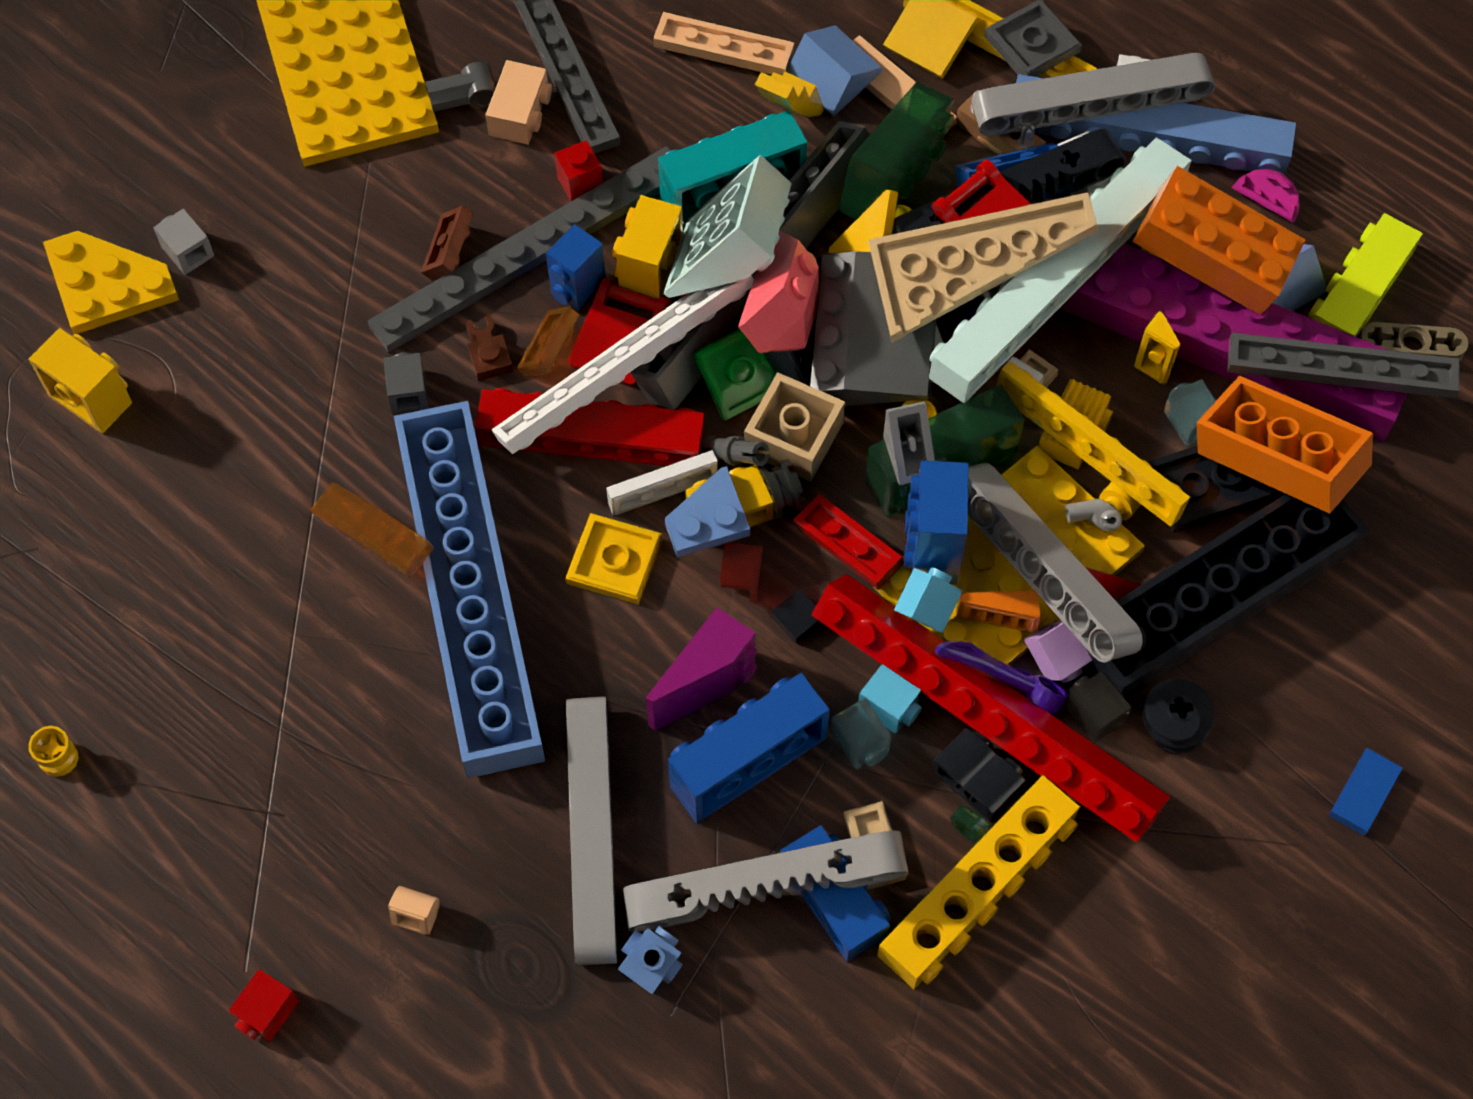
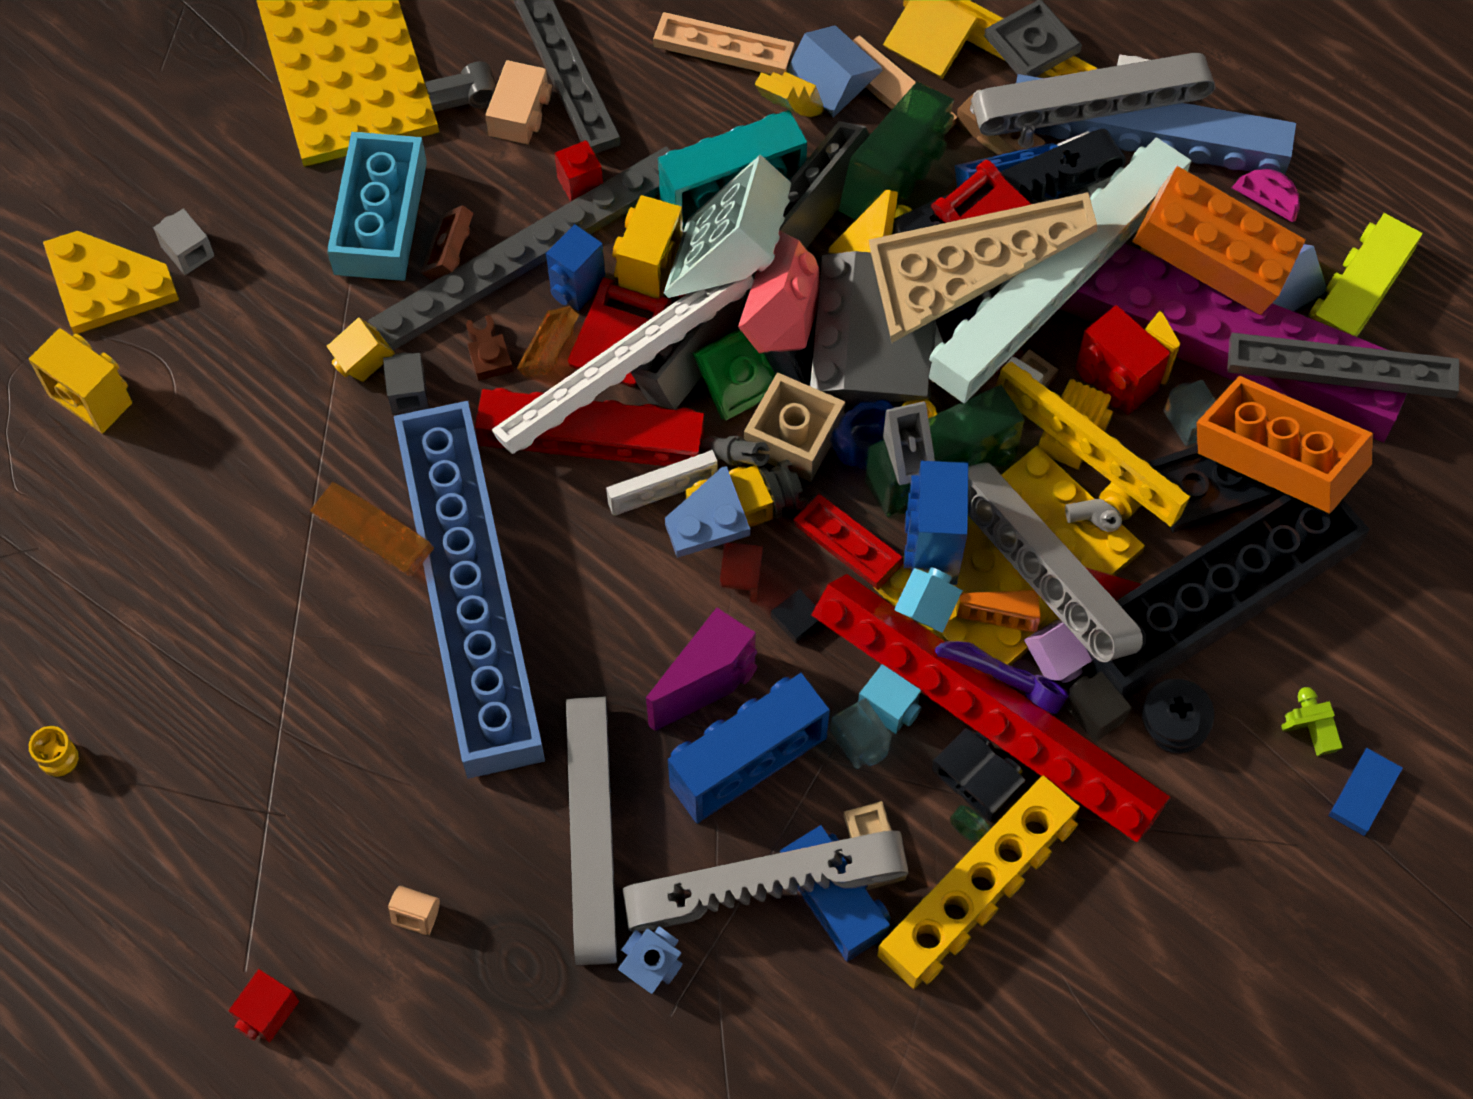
yellow tile [565,513,663,605] -> none
dark tan beam [1359,322,1469,361] -> none
none -> medium azure brick [327,132,427,281]
none -> yellow brick [327,317,395,382]
none -> hair [830,399,895,469]
none -> red brick [1075,305,1170,415]
none -> lime piece [1281,687,1342,756]

